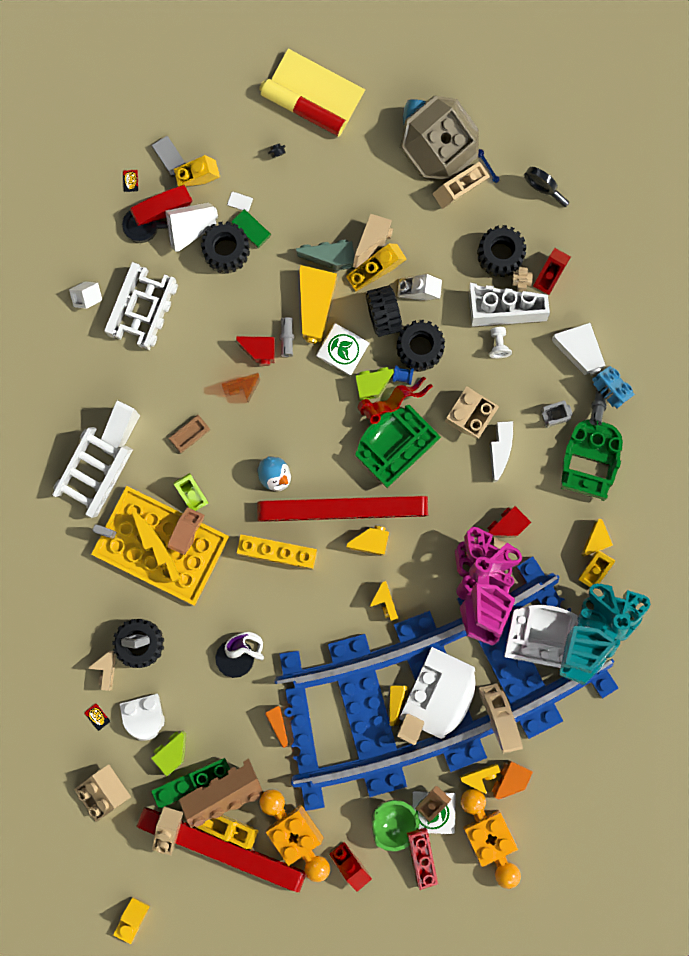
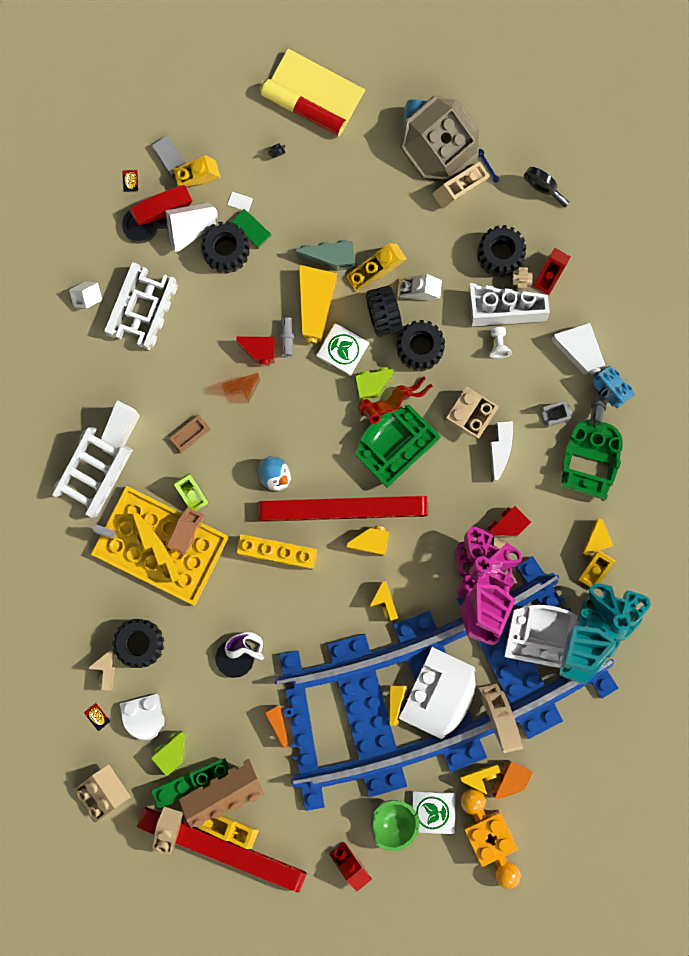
yellow slope [113,897,150,944] -> none
light grey tile [121,634,150,648] -> none
light orange brick [259,789,330,882] -> none
tan slope [353,214,393,268] -> none
blue bush [392,365,414,385] -> none
tan slope [397,714,424,745] -> none
red tile [407,827,438,890] -> none
medium nougat slope [415,786,452,822] -> none

